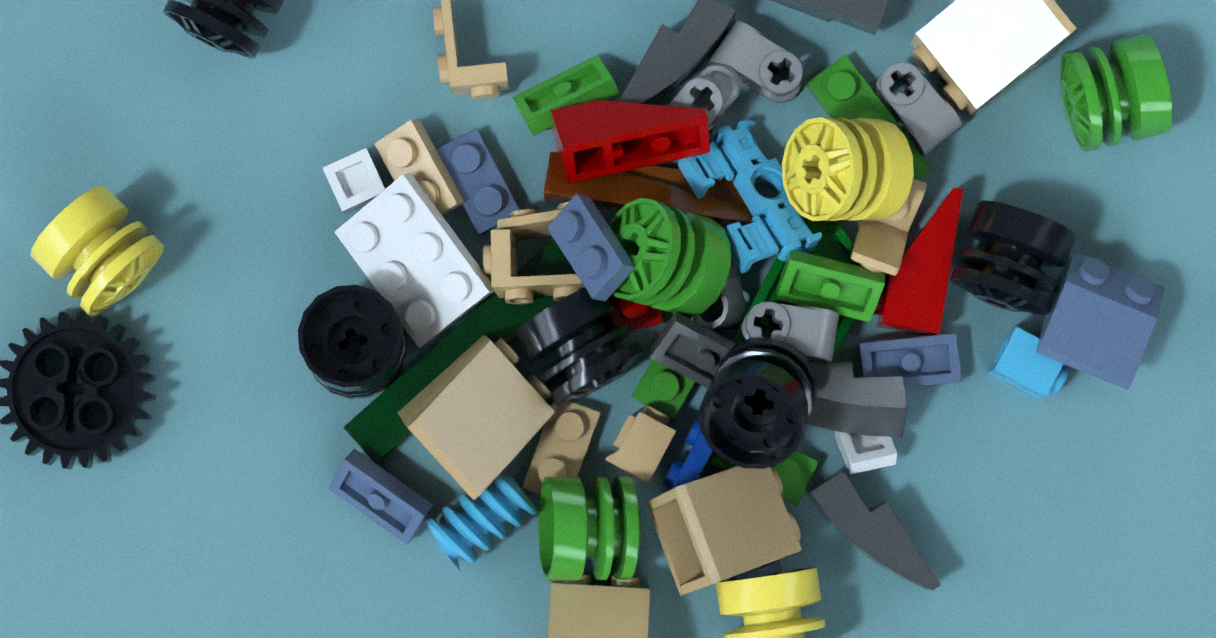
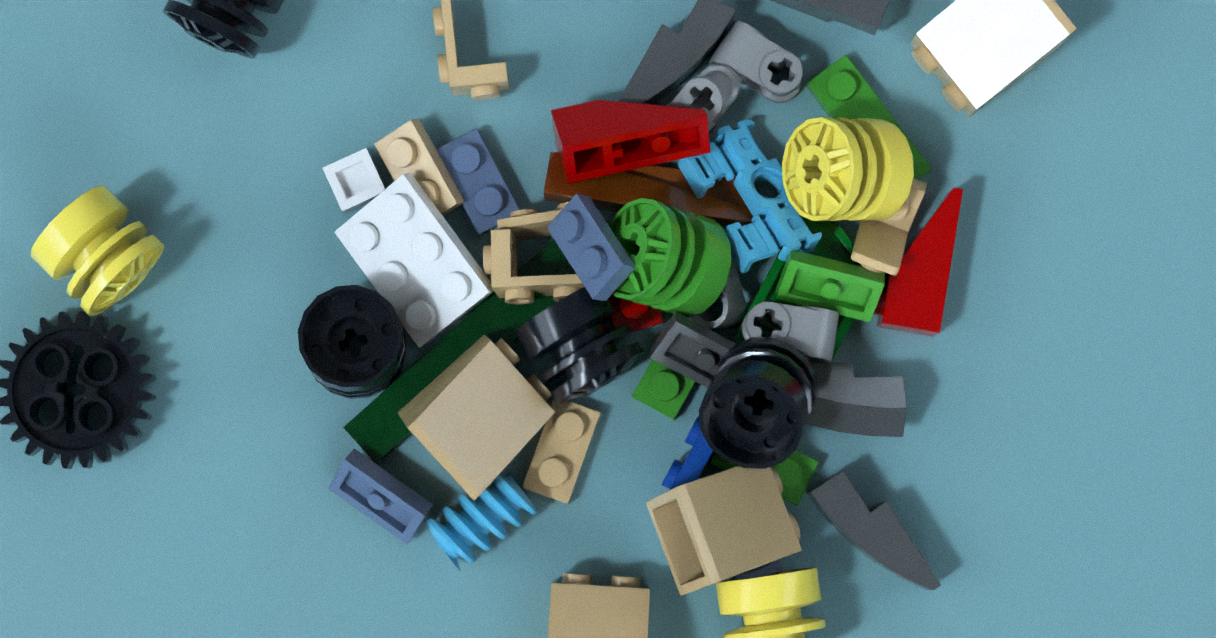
bright green plate [512,55,619,136] -> none
bright green wheel [538,476,641,581] -> none
tan window [605,405,676,484] -> none
white plate [835,431,897,475] -> none
sand blue plate [858,333,962,388] -> none
light grey piece [874,62,962,156] -> none
black wheel [950,200,1076,315] -> none
medium azure brick [987,326,1069,400] -> none
sand blue slope [1036,250,1164,390] -> none
bright green wheel [1060,34,1172,152] -> none

